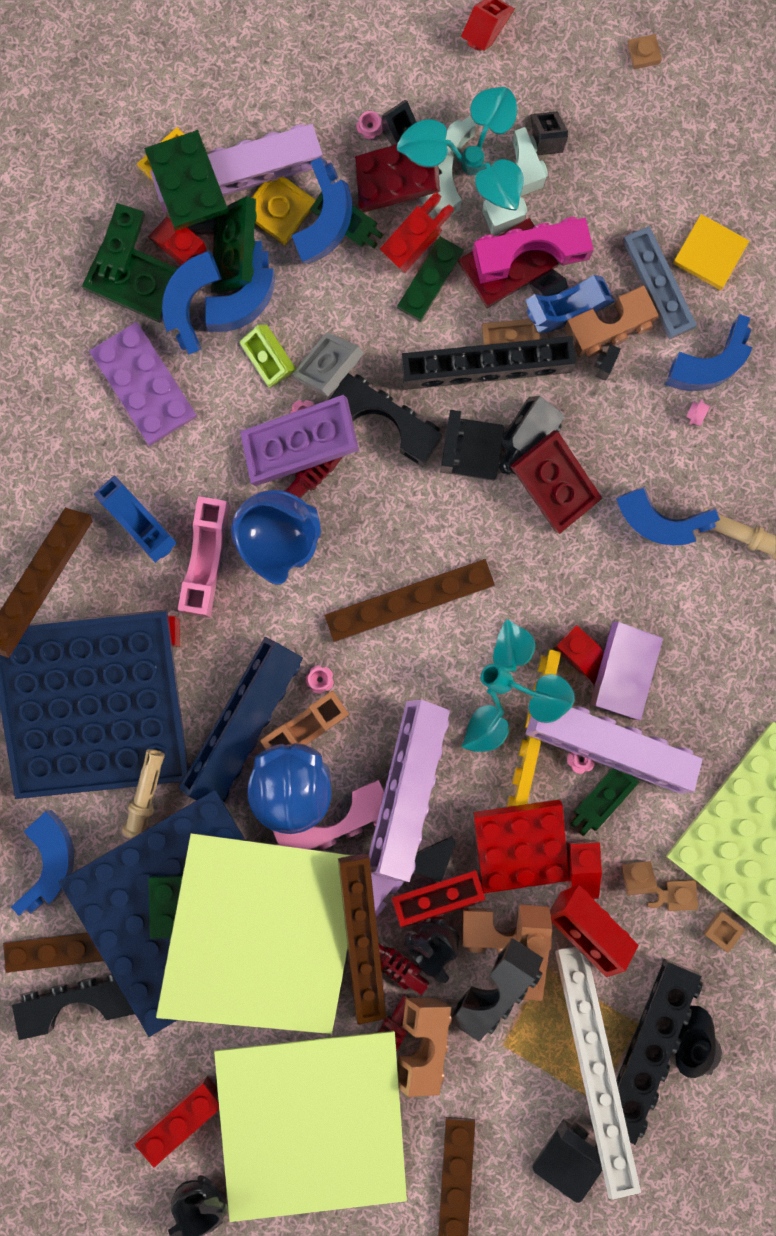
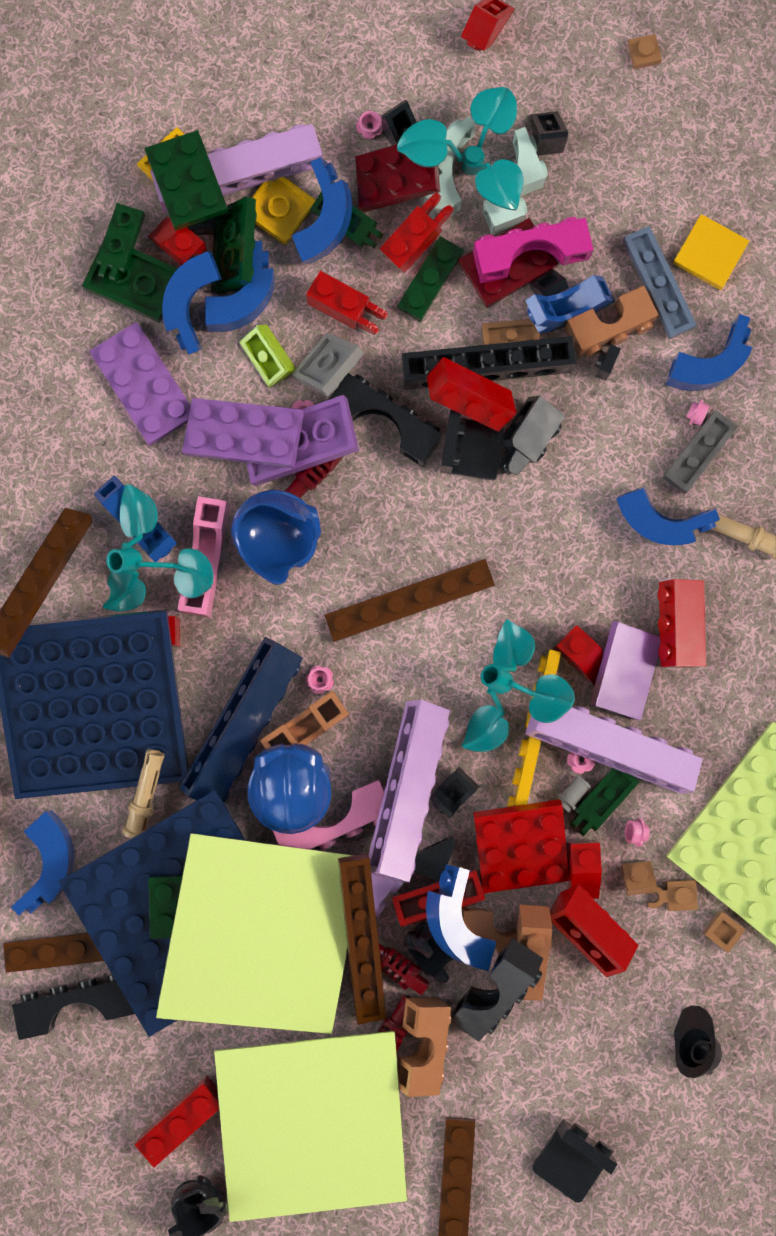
clear yellow piece [503,969,638,1097] -> none
dark red plate [510,430,603,534] -> none
white plate [555,947,641,1199] -> none
black brick [616,958,703,1145] -> none
none -> teal plant [103,484,213,612]
none -> medium lavender plate [182,398,304,468]
none -> red hinge [306,270,388,335]
none -> blue arch [426,864,496,971]
none -> red brick [427,357,516,432]
none -> black bracket [429,767,480,818]
none -> light grey pin [557,775,591,813]
none -> bright pink plate [625,818,649,847]
none -> brick [657,579,706,668]
none -> flat silver plate [662,409,738,494]

